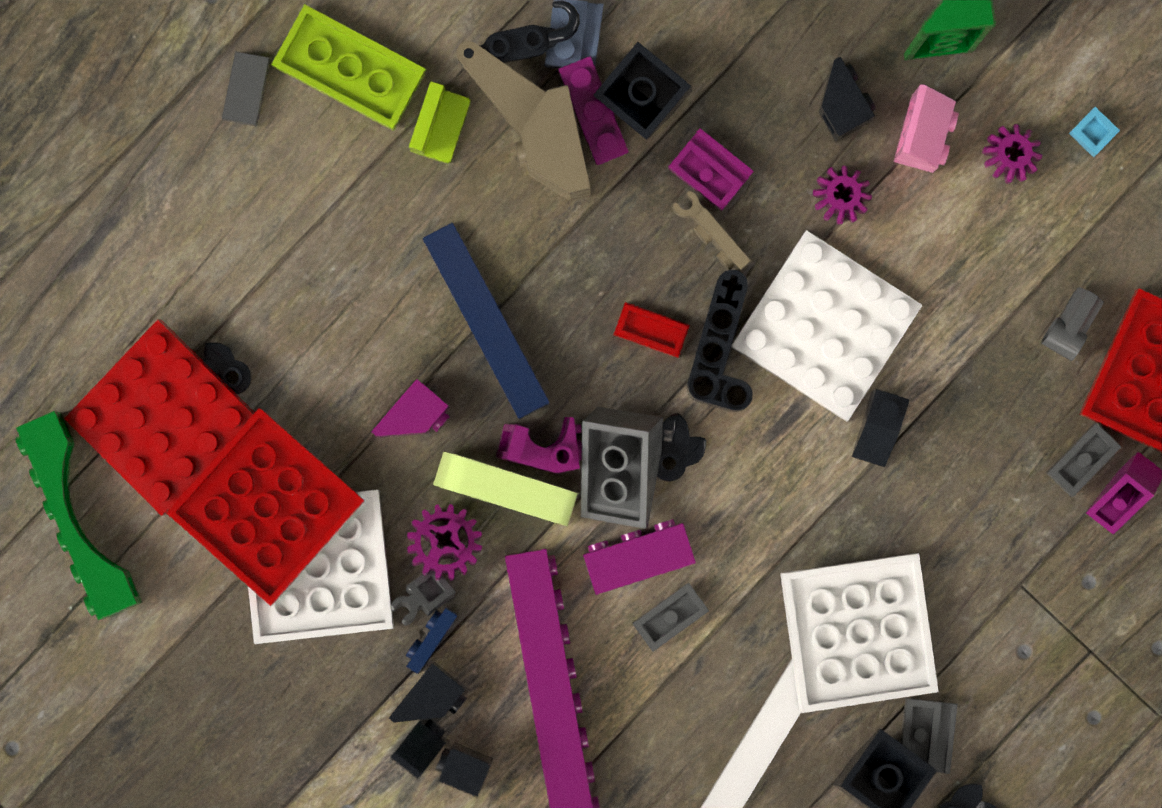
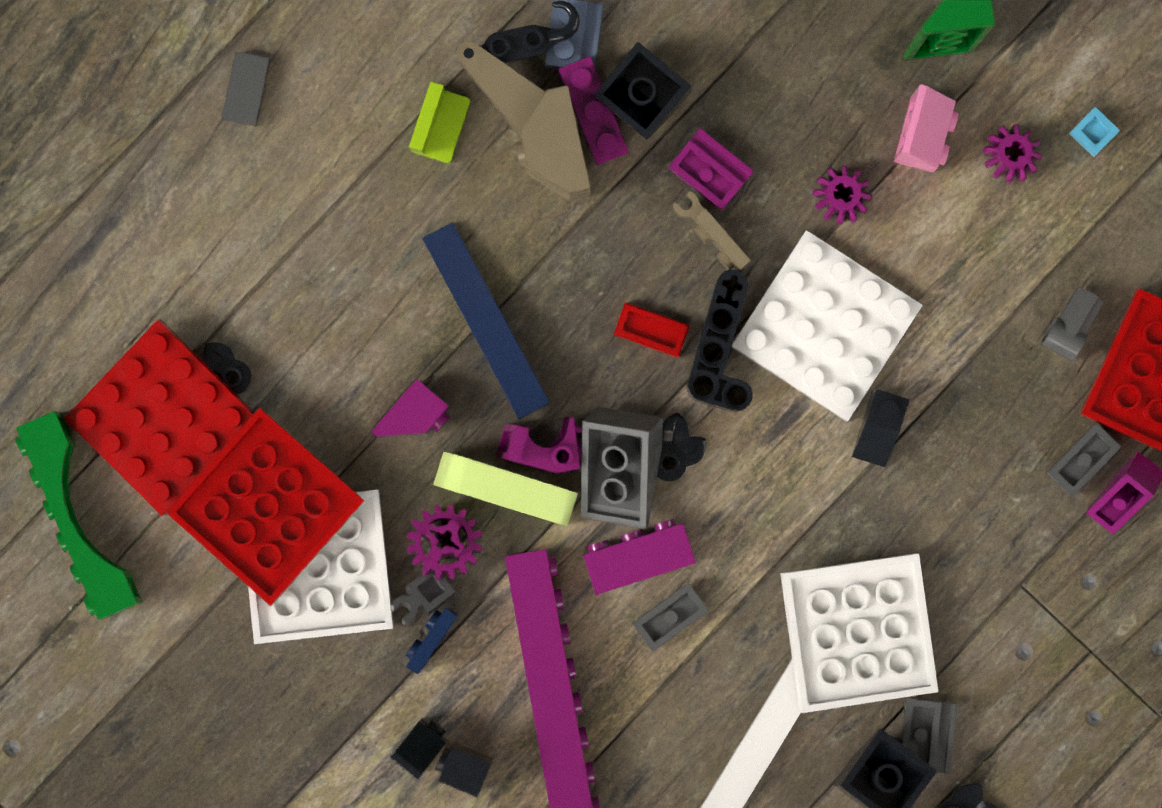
lime plate [271,4,426,131] -> none
black slope [388,662,467,723] -> none
black slope [818,56,876,142] -> none

